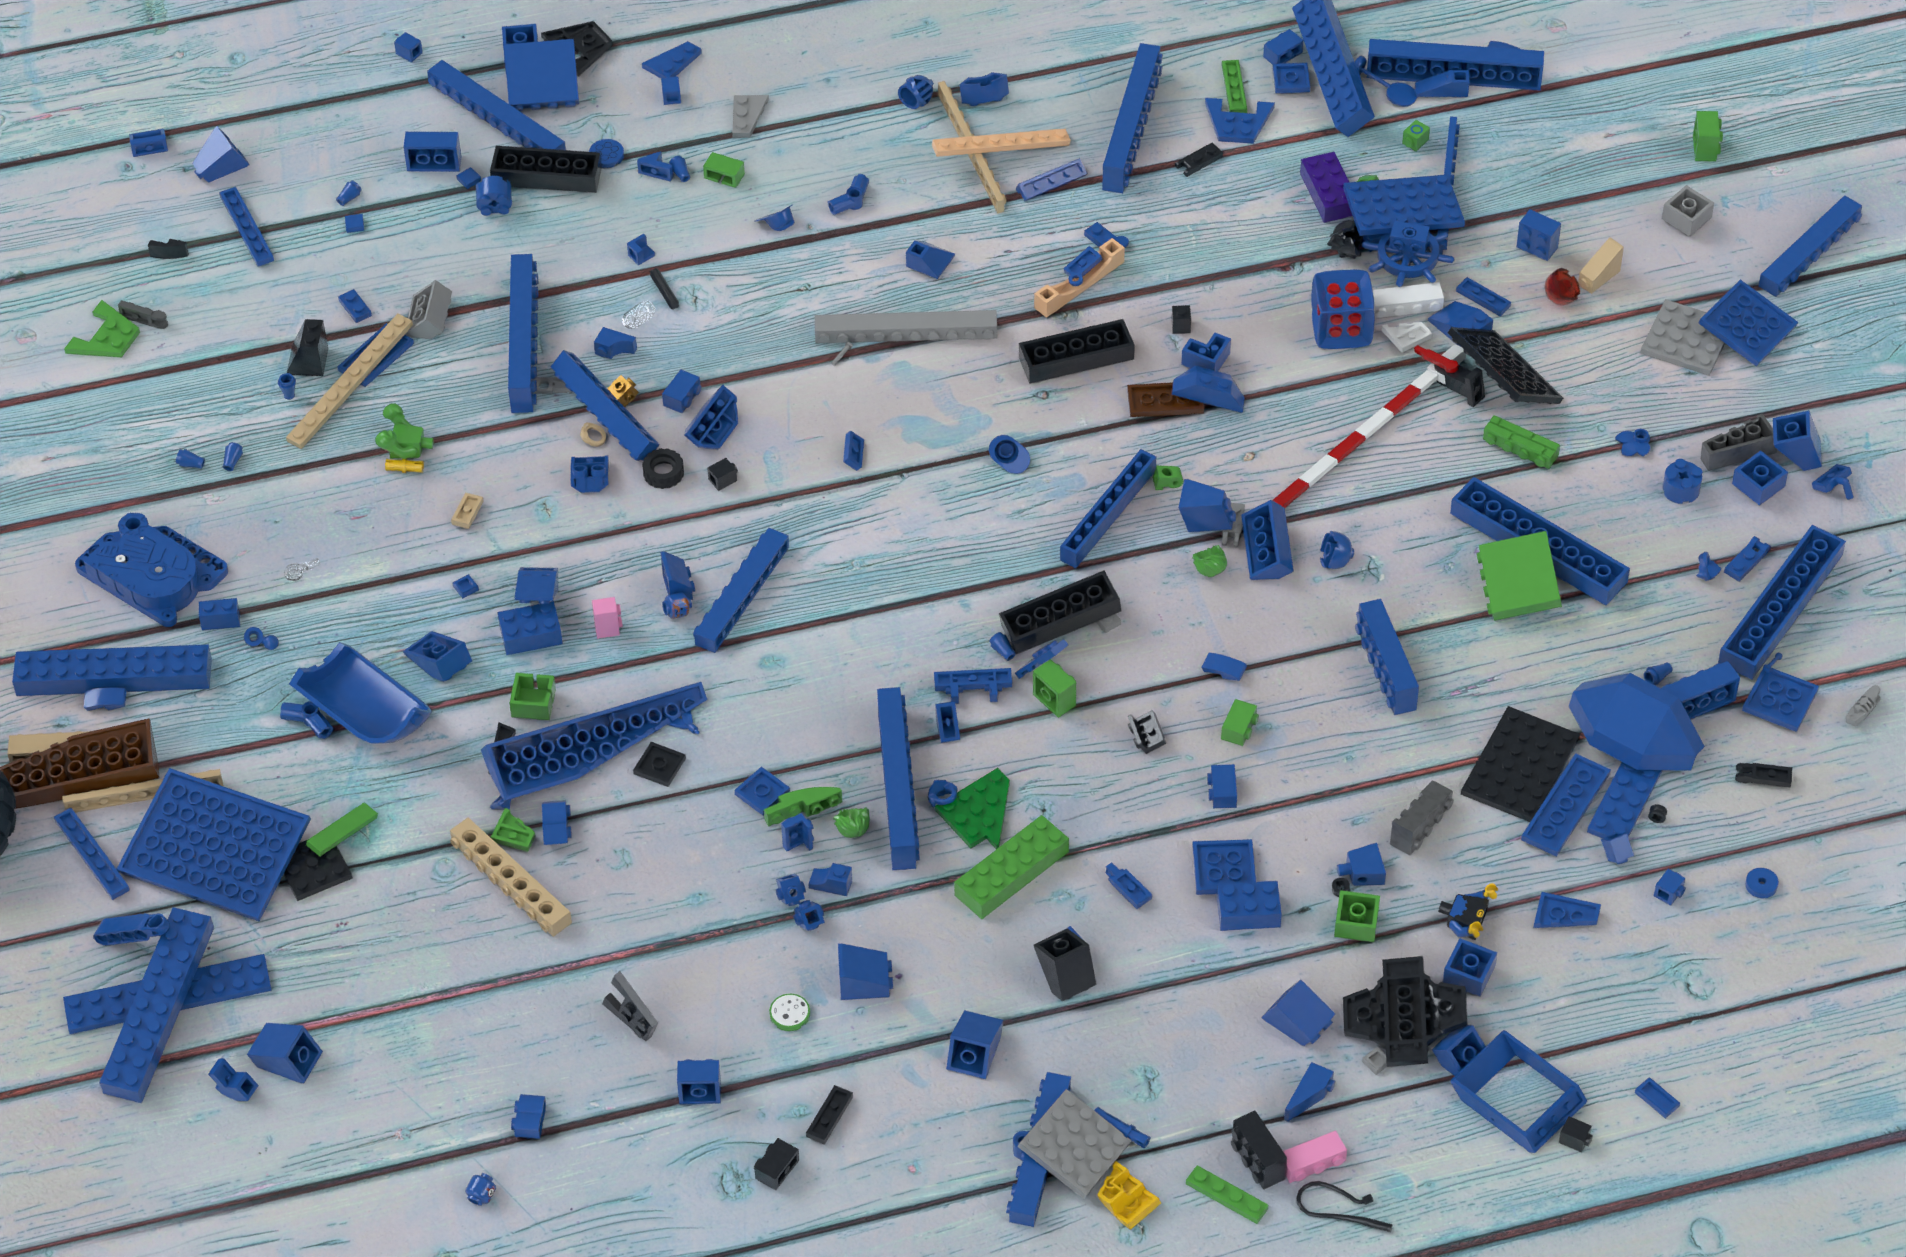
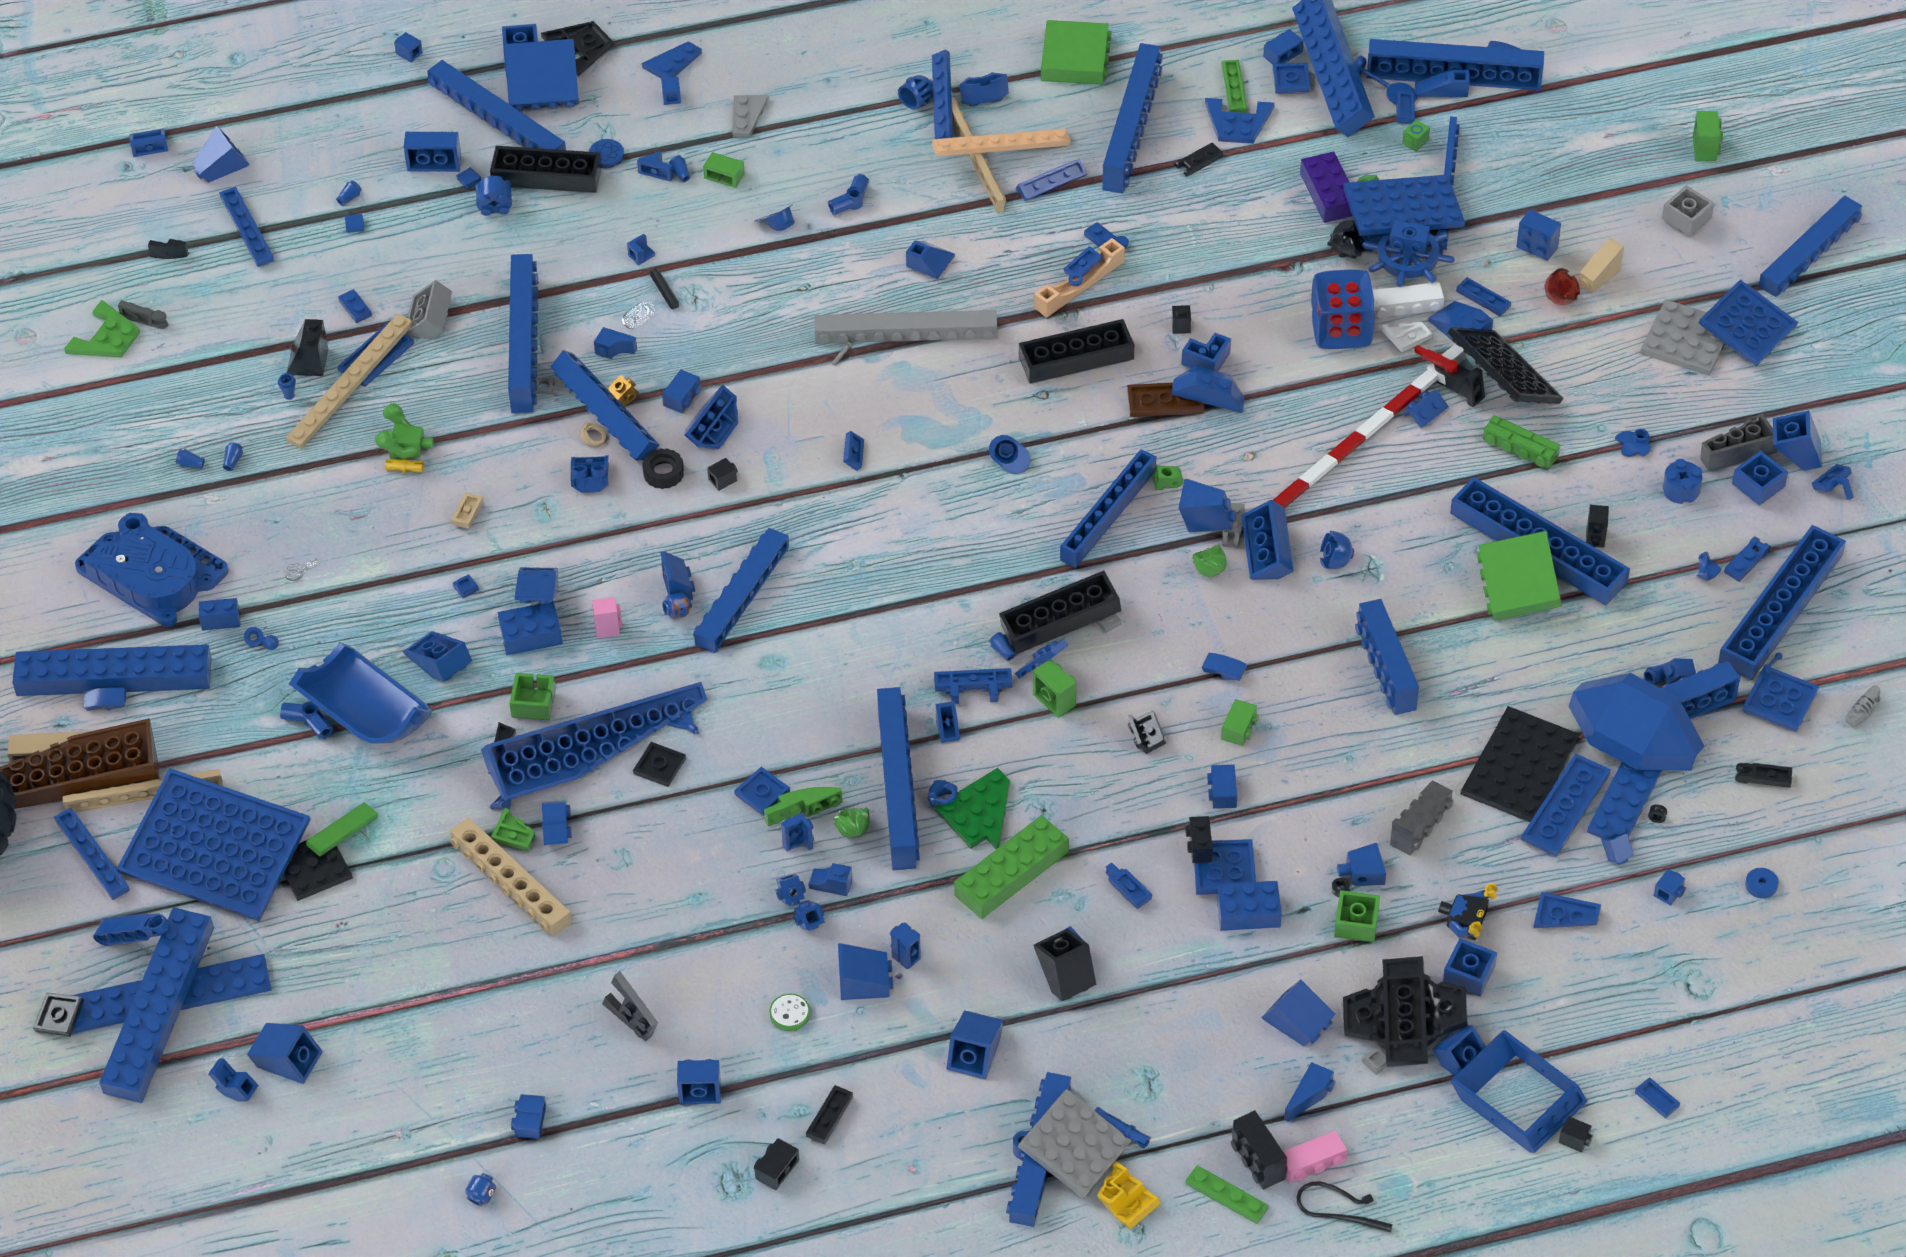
none -> tile [33,992,84,1037]
none -> blue brick [890,922,921,969]
none -> blue plate [932,49,953,139]
none -> bright green brick [1041,20,1112,85]
none -> black brick [1185,816,1213,863]
none -> blue tile [1396,91,1415,124]
none -> blue bracket [1403,389,1449,428]
none -> black brick [1586,504,1609,547]
none -> blue brick [1663,658,1696,684]

